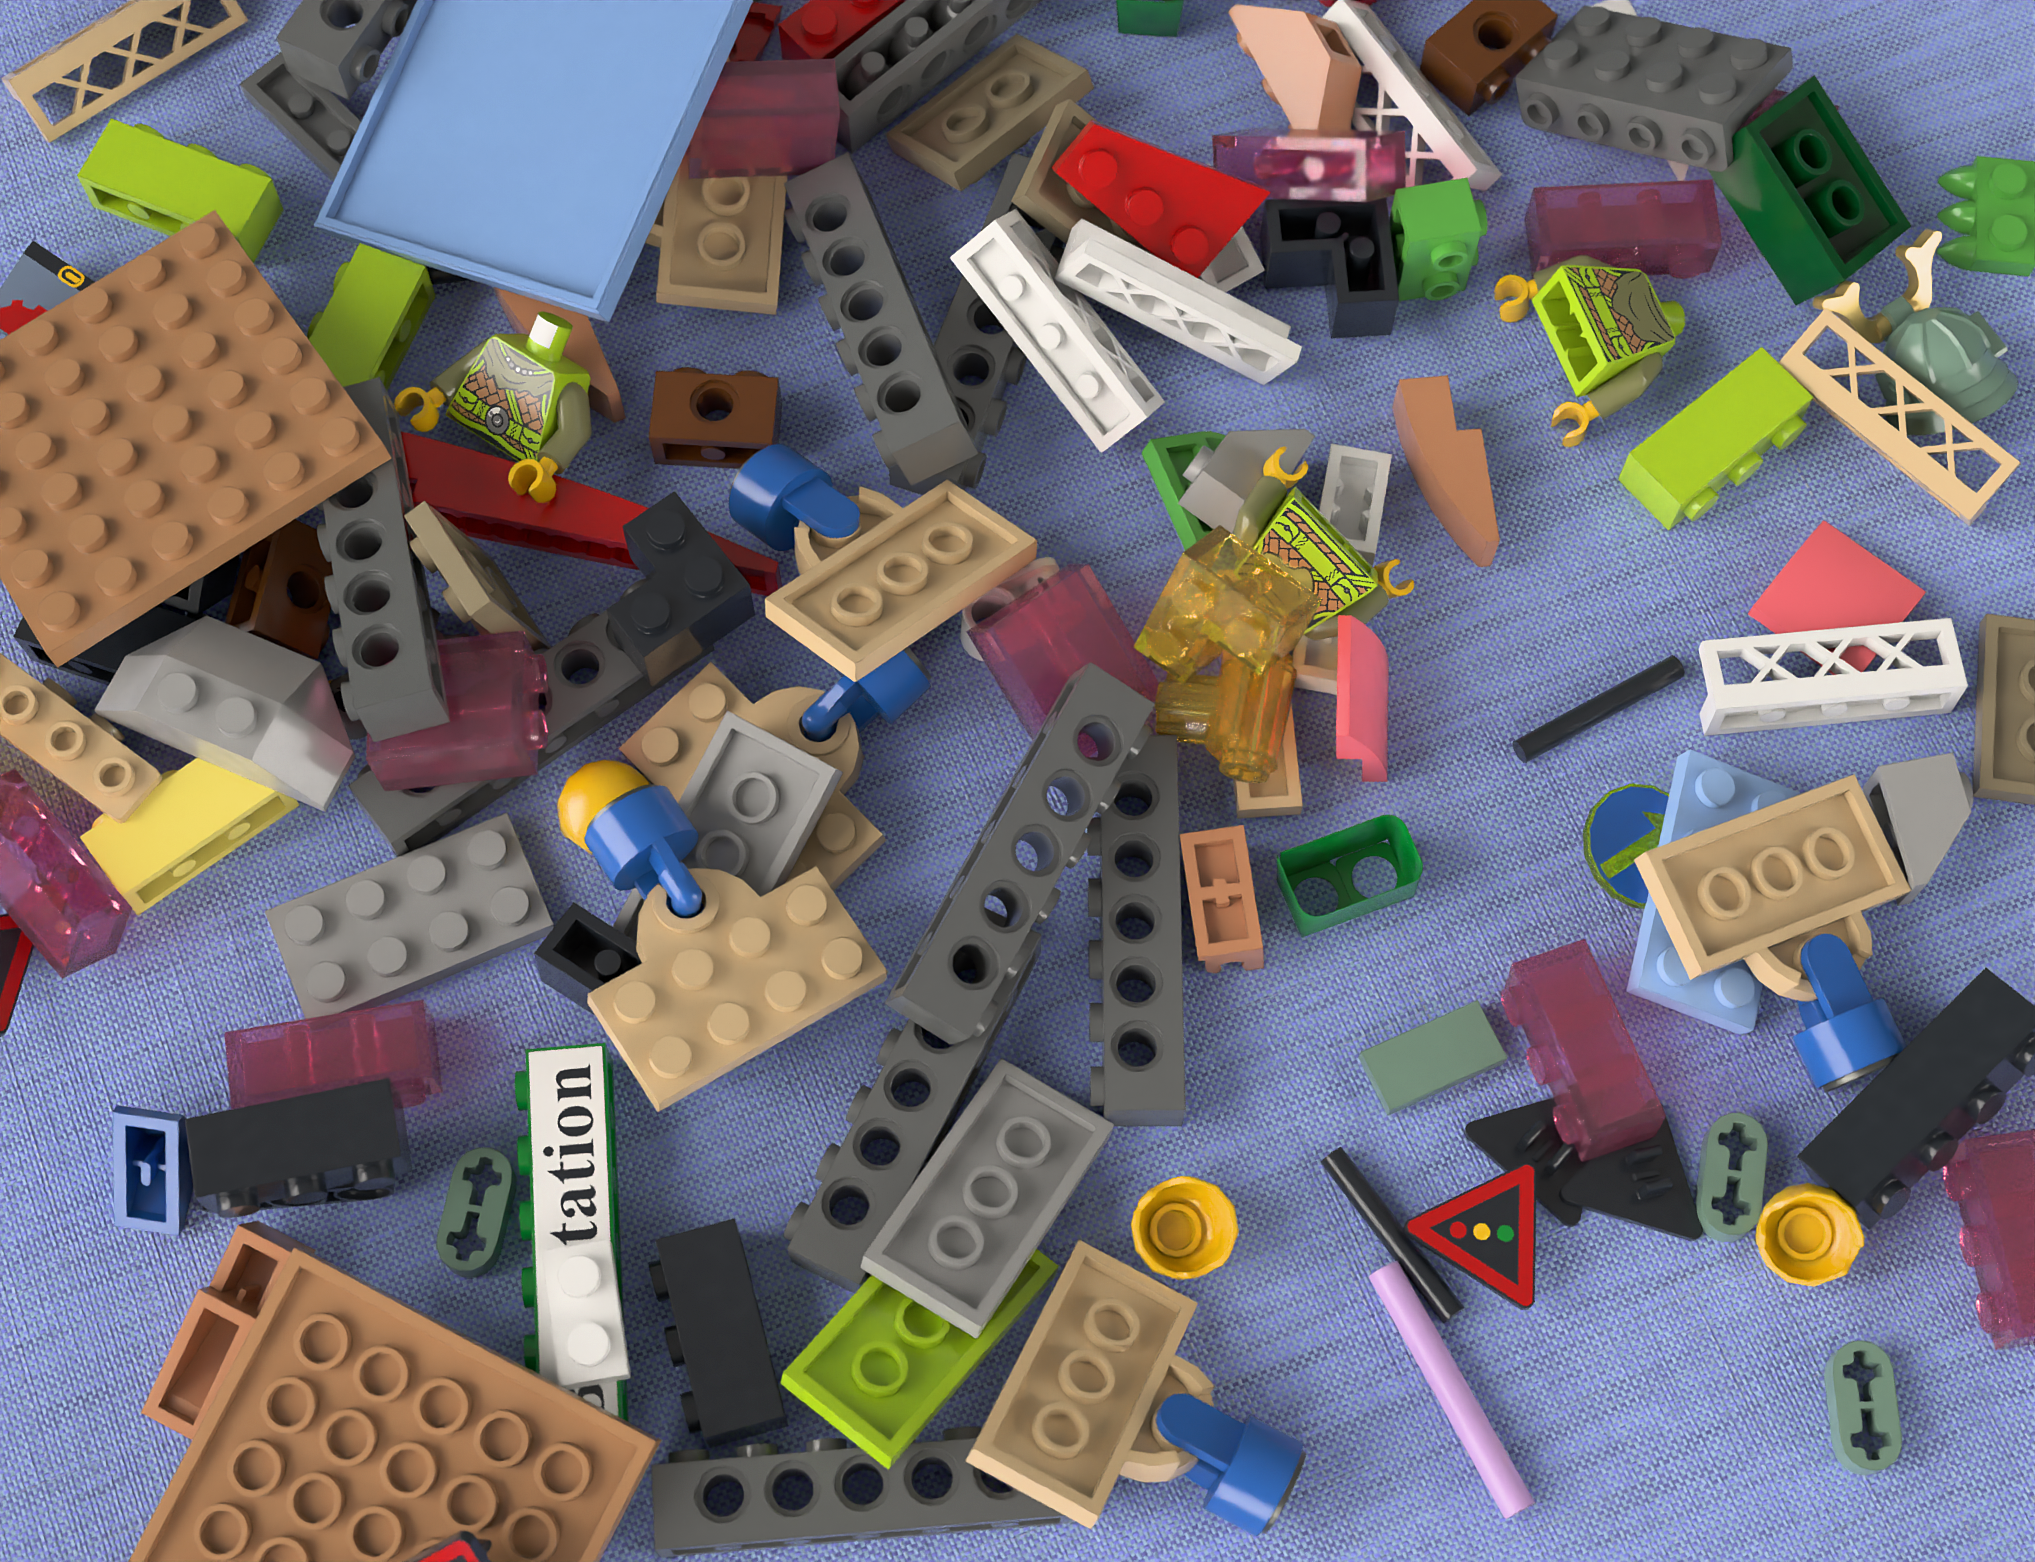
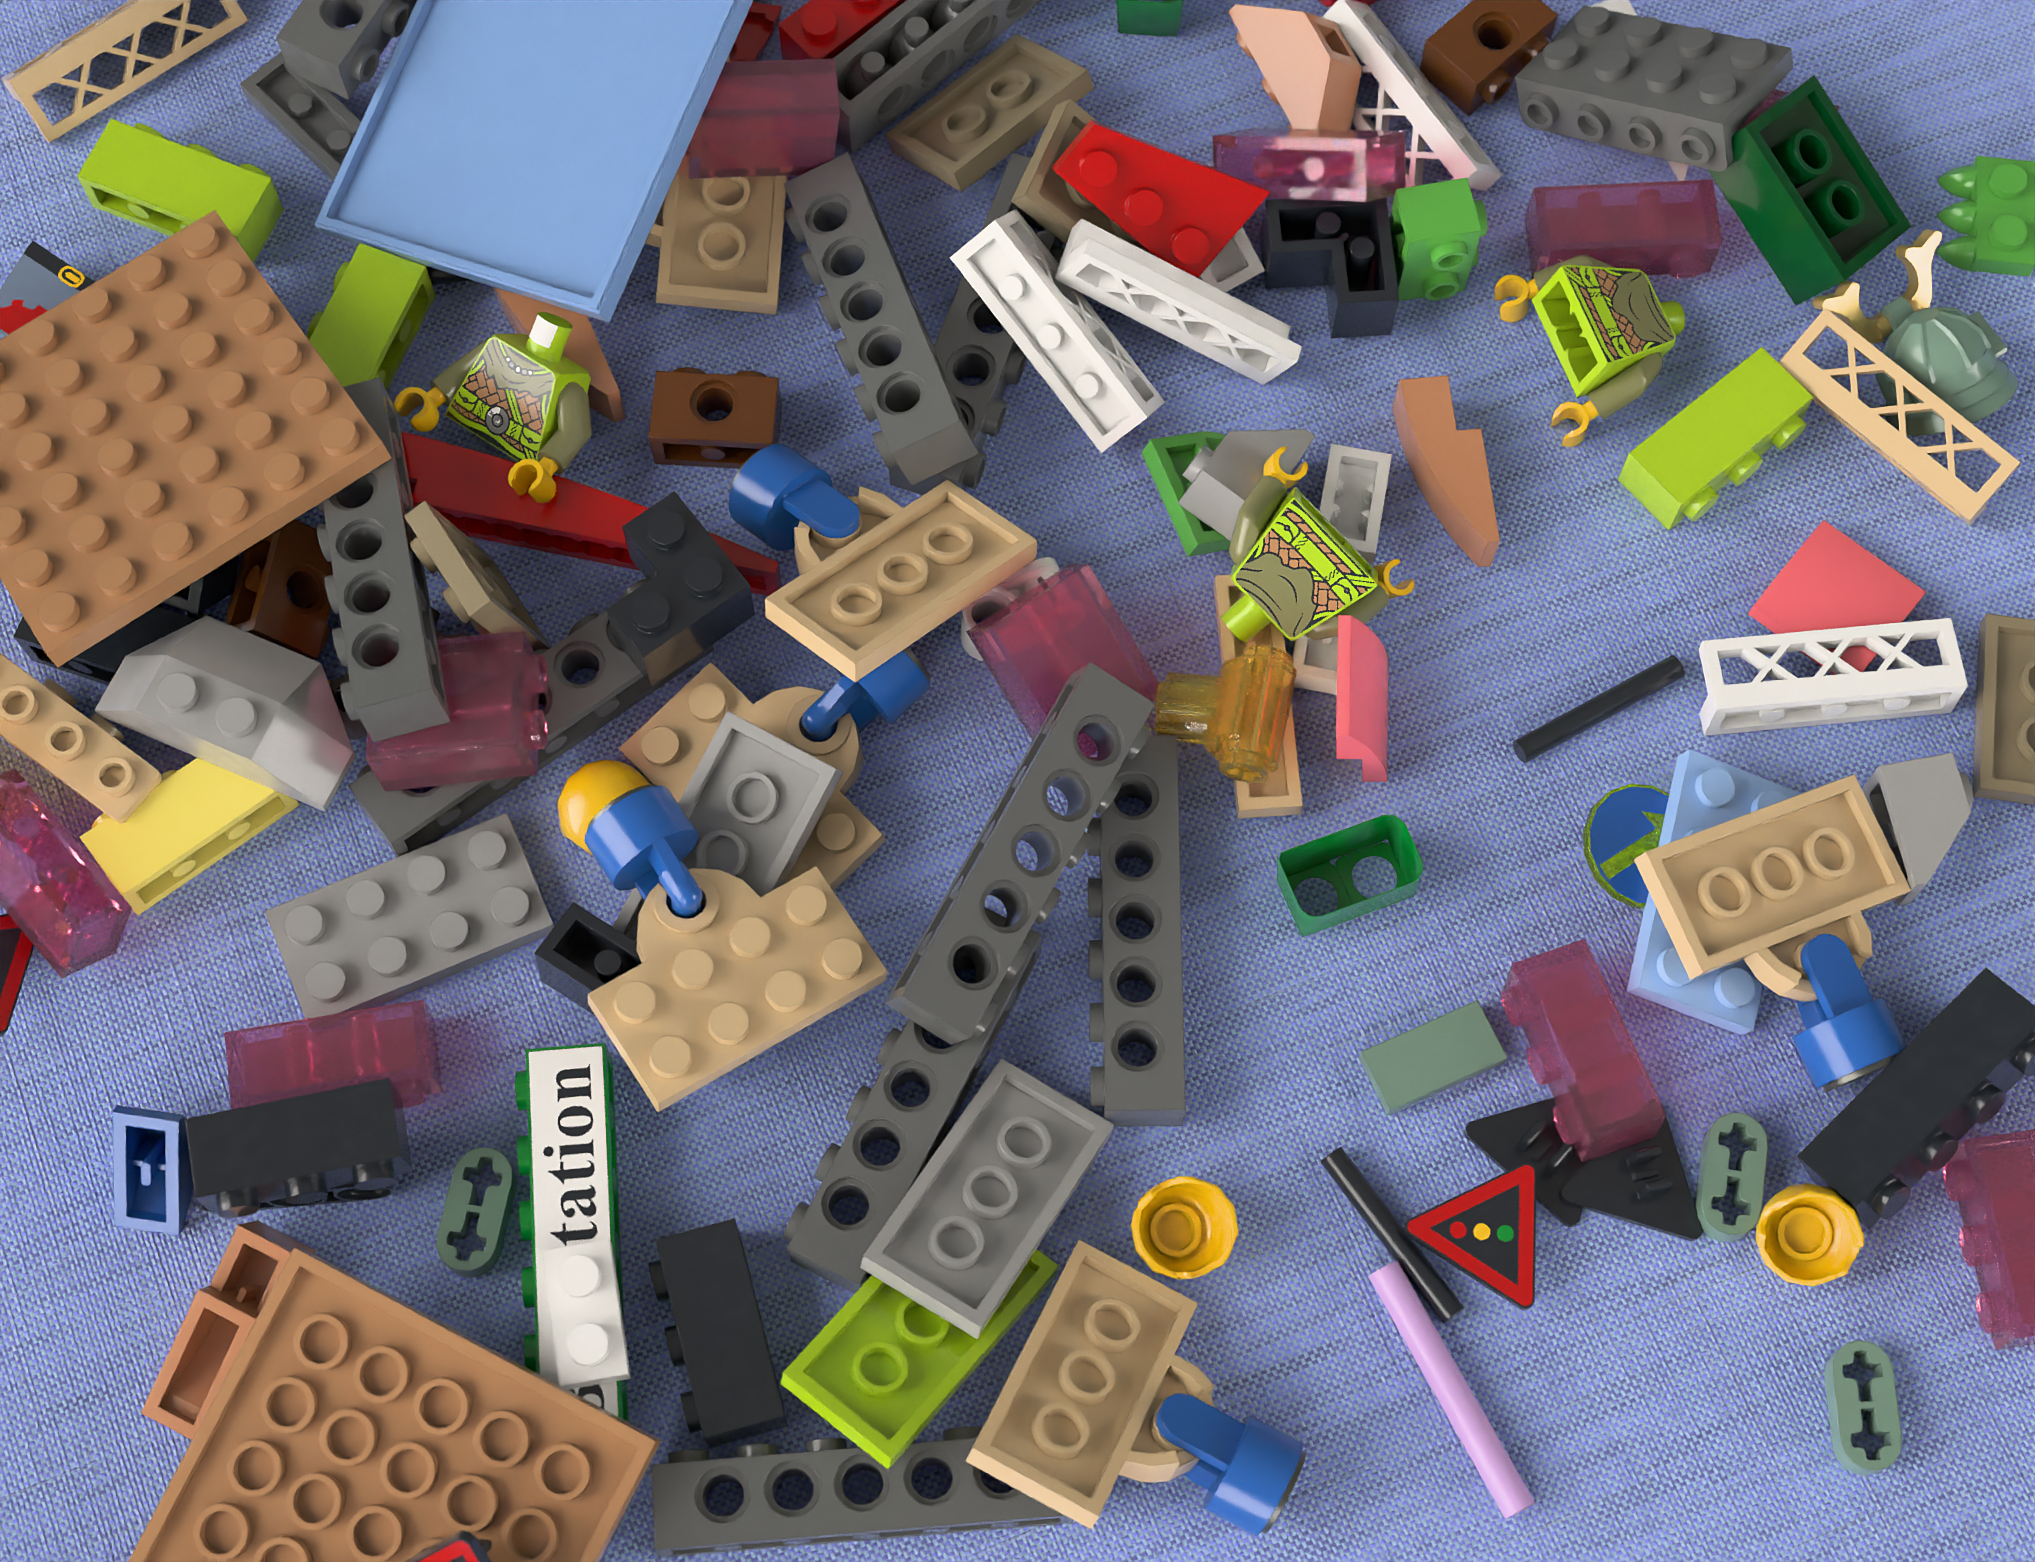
clear yellow brick [1134,525,1323,684] -> none
nougat hinge [1179,825,1264,973] -> none

